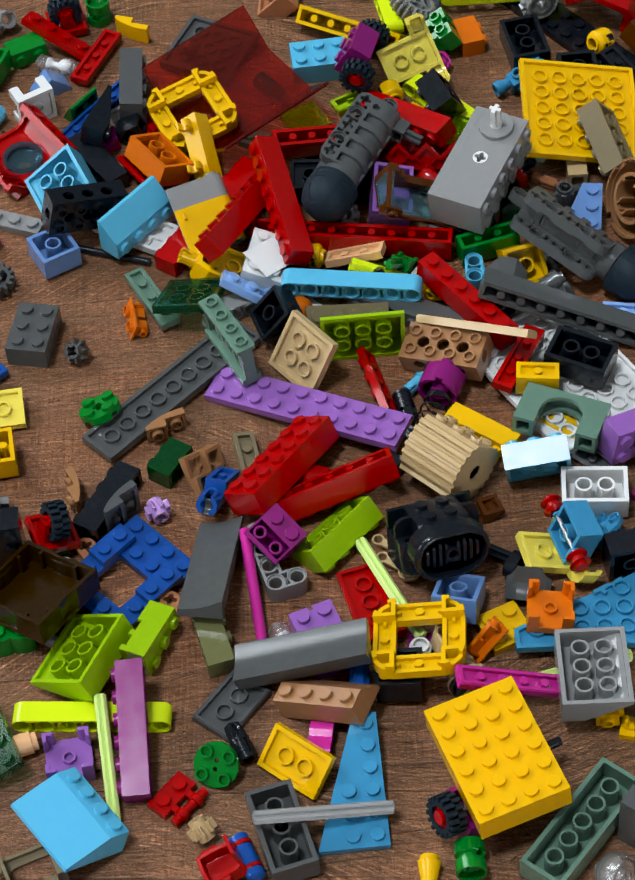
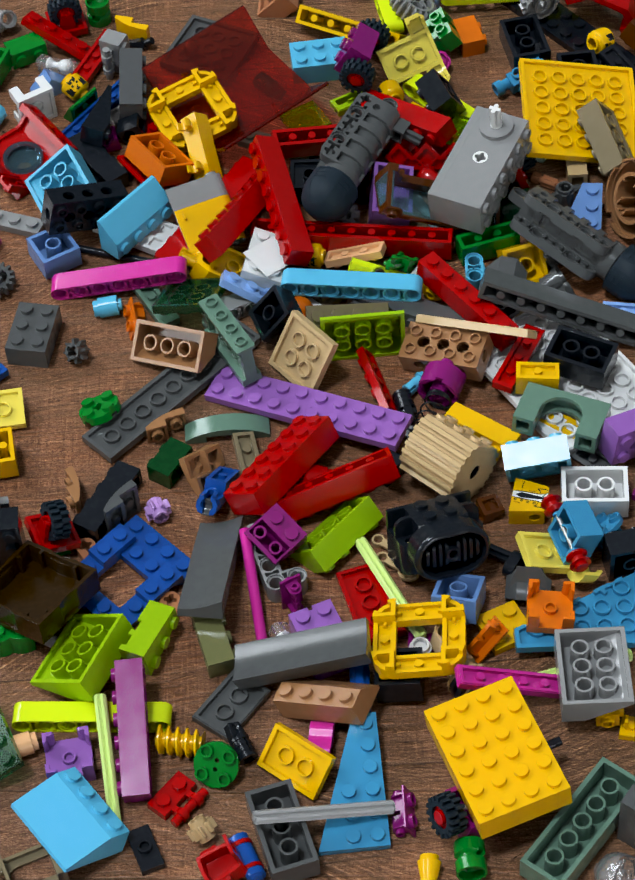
none -> dark pink beam [51,256,187,300]
none -> yellow head [61,73,89,101]
none -> medium azure brick [92,295,123,318]
none -> light grey brick [99,28,130,80]
none -> black plate [127,824,165,876]
none -> black bar [128,37,155,50]
none -> medium nougat slope [130,319,219,373]
none -> yellow piece [155,724,206,758]
none -> sand green slope [185,413,270,444]
none -> magenta hinge [279,573,304,613]
none -> magenta hinge [391,785,418,838]
none -> yellow torso [508,478,550,524]

